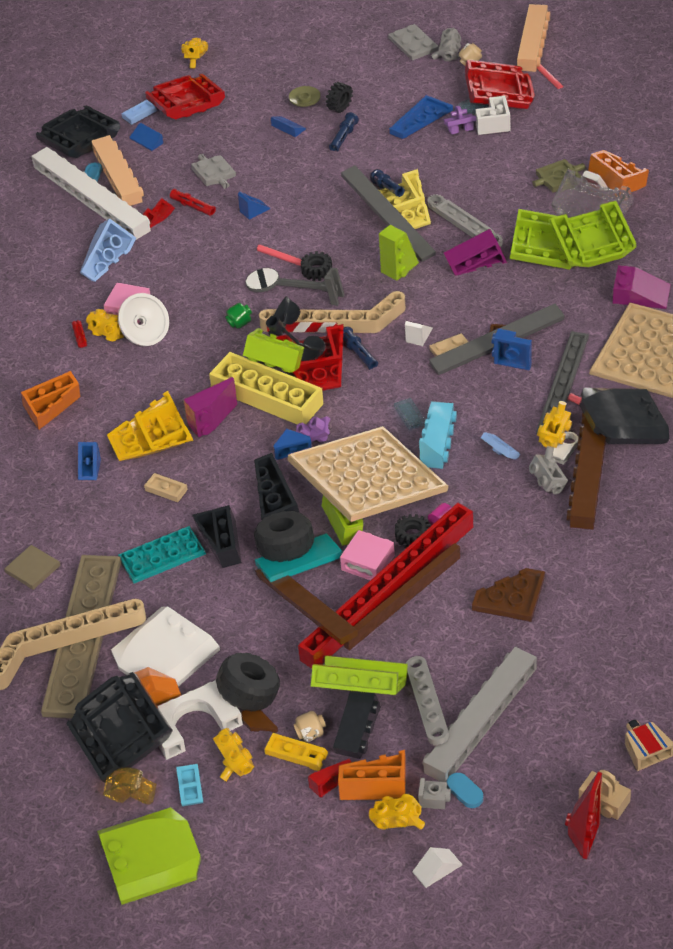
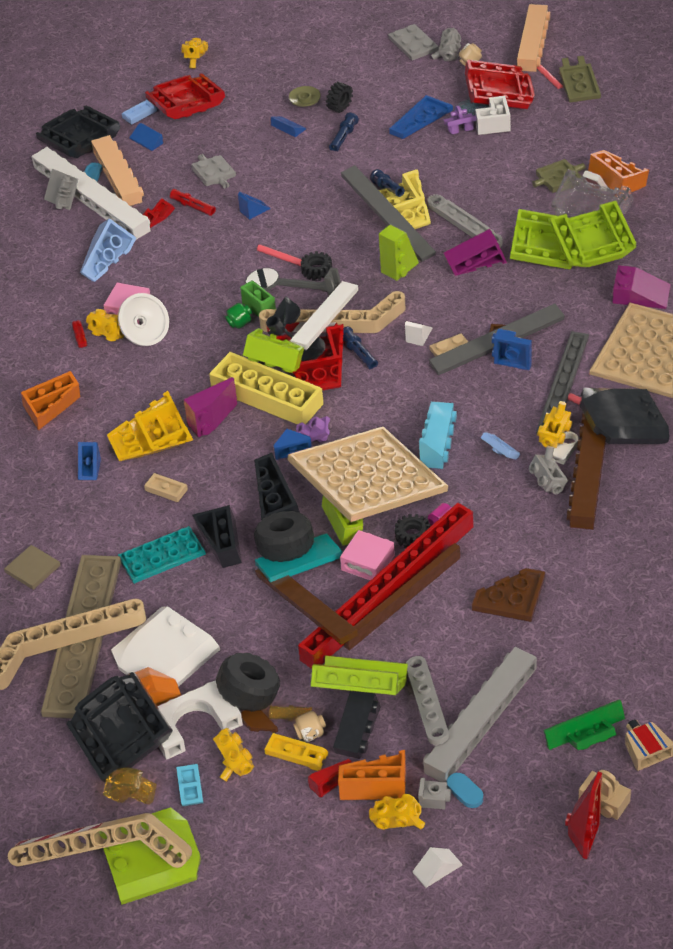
clear light blue tile [394,398,425,431] -> none
none -> tan beam [8,813,192,868]
none -> light grey hinge [44,169,79,210]
none -> bright green brick [241,280,276,316]
none -> clear yellow pin [269,705,312,721]
none -> white tile [290,281,358,350]
none -> green bracket [543,699,625,750]
none -> olive tile [559,56,601,103]

